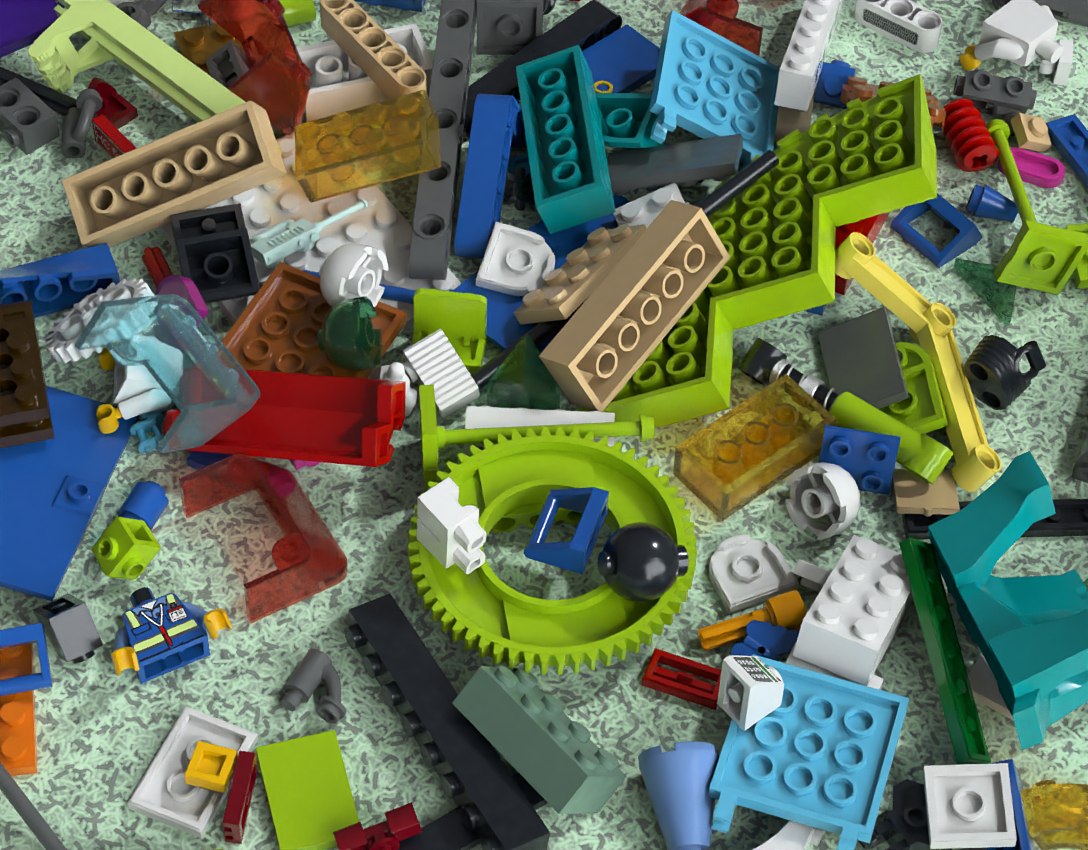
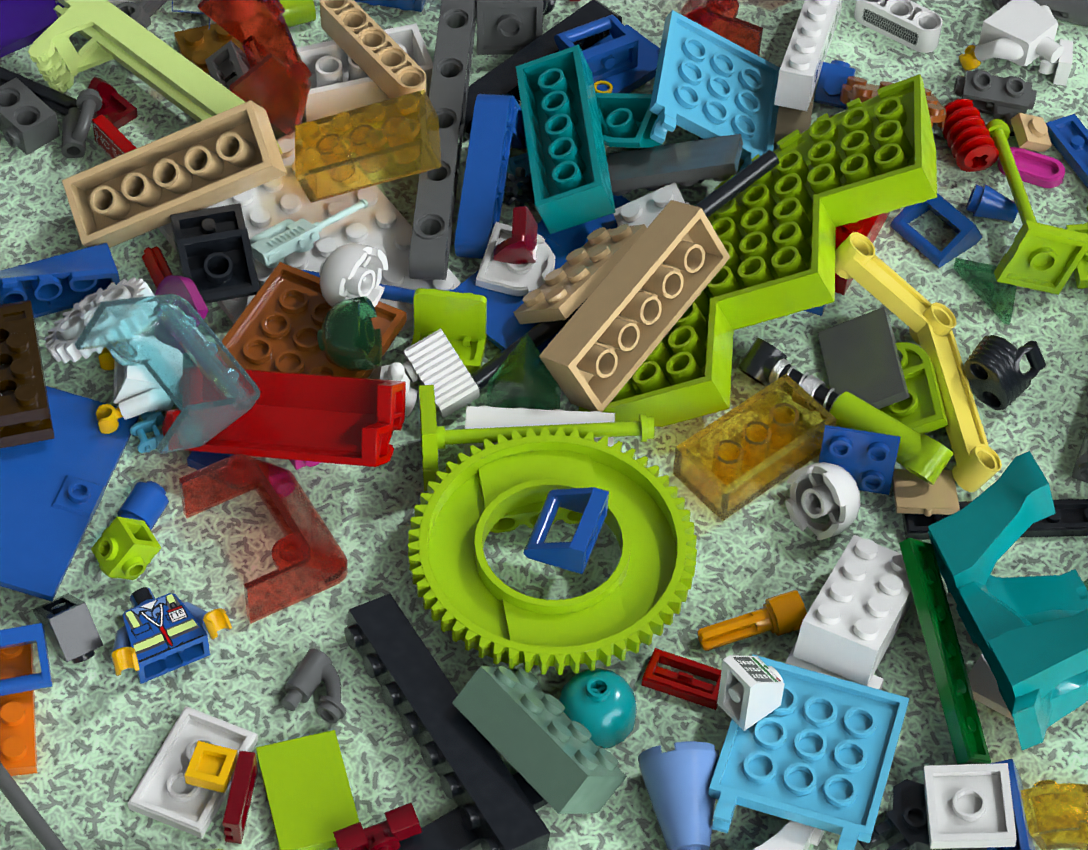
white hips [417,477,487,574] -> none
black brick [597,522,689,602] -> none
white tile [709,535,799,614] -> none
blue animal [730,620,799,661] -> none
white plate [793,559,831,592] -> none
none -> dark red tile [493,206,538,264]
none -> blue tile [554,14,639,82]
none -> teal cylinder [559,668,637,749]

